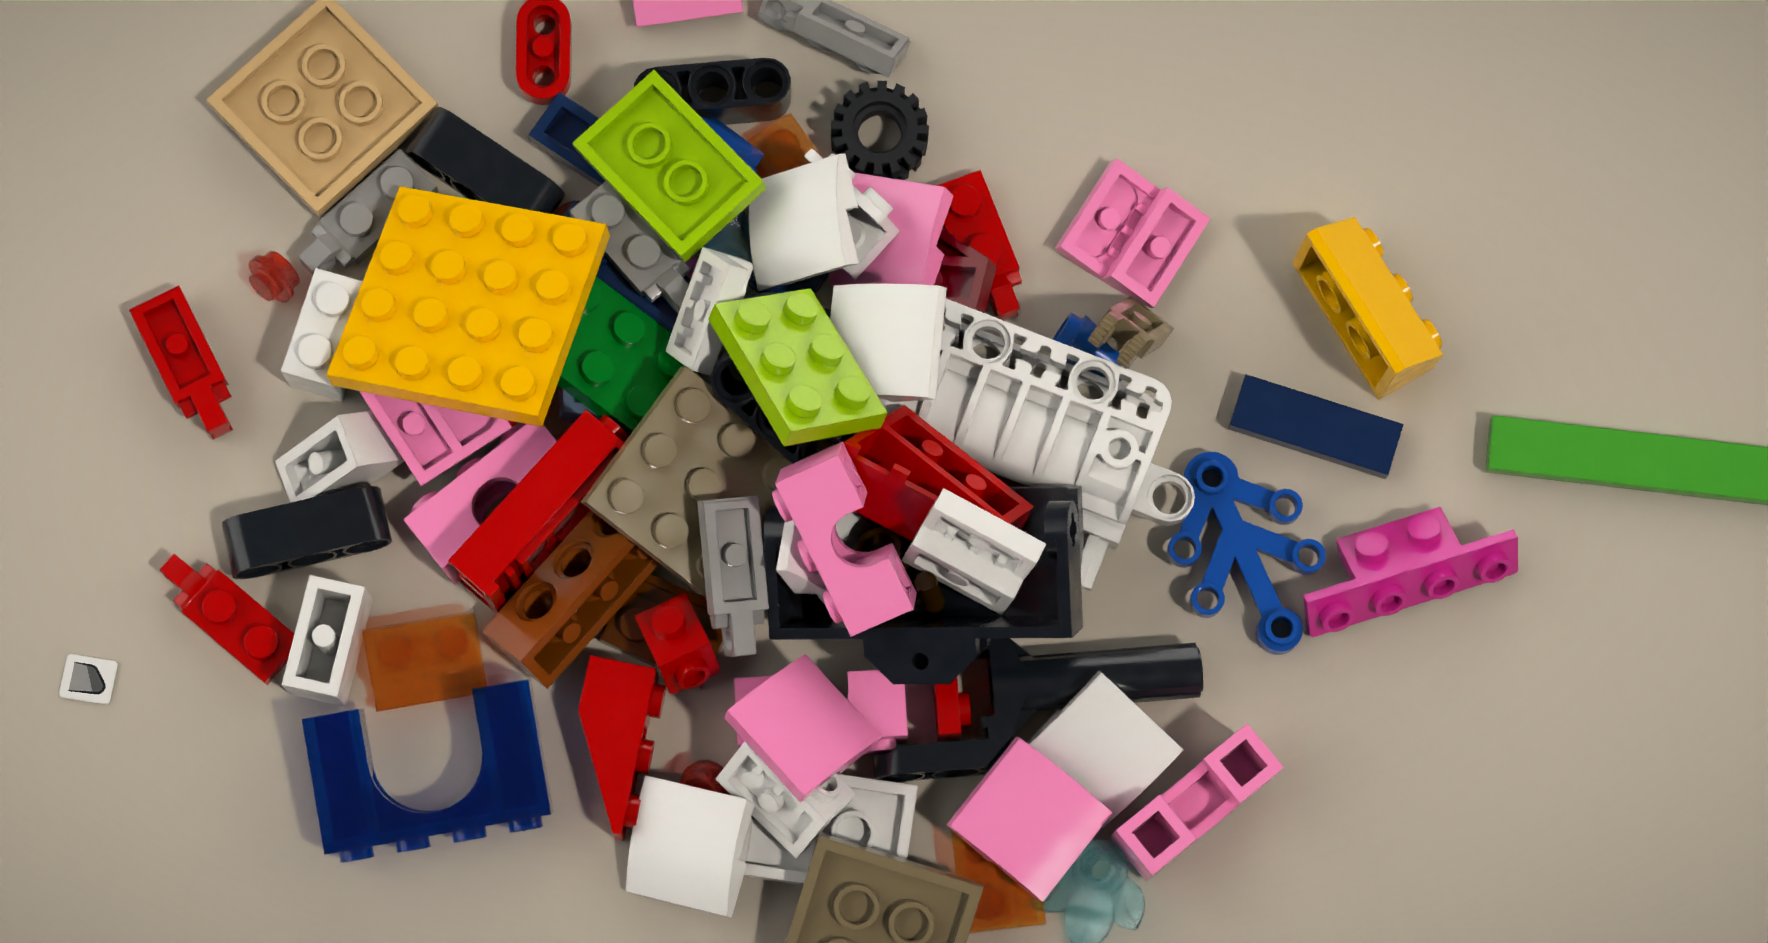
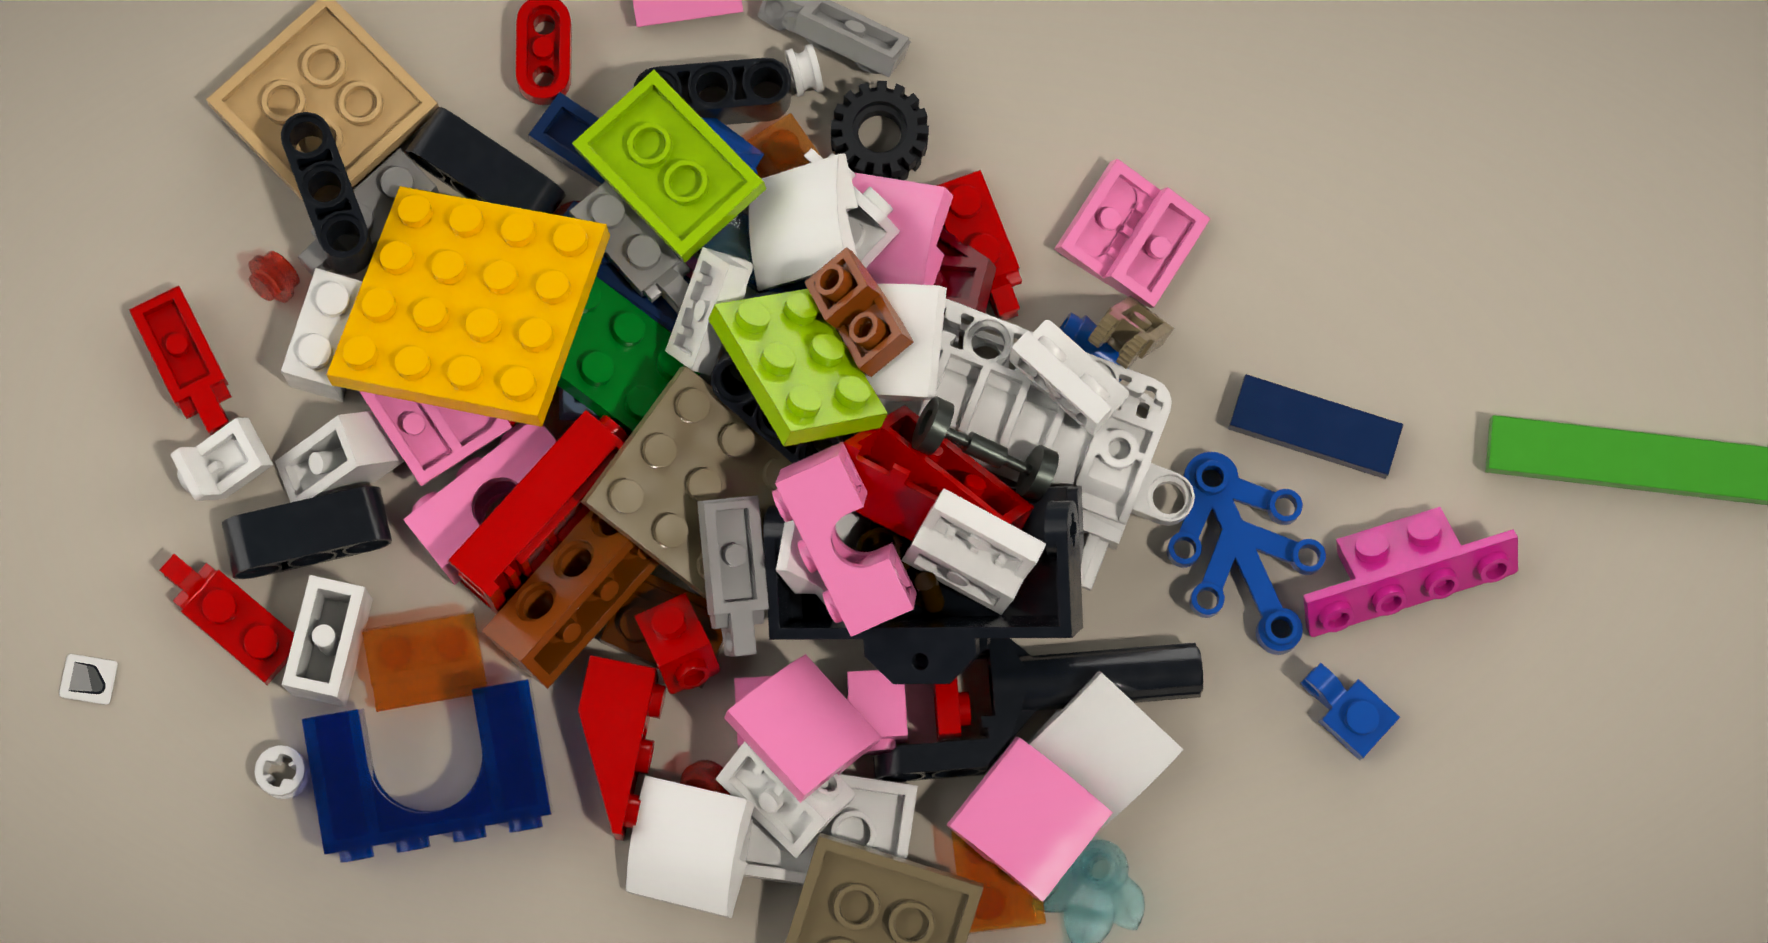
bright pink arch [1110,724,1284,882] -> none
yellow slope [1292,217,1443,400] -> none
none -> white bracket [171,418,273,501]
none -> white bush [254,745,310,800]
none -> black beam [281,112,374,275]
none -> white bush [785,44,823,97]
none -> dark orange slope [804,247,914,377]
none -> pearl dark grey wheel [911,396,1059,504]
none -> white bracket [1009,320,1129,436]
none -> blue plate [1300,663,1400,760]

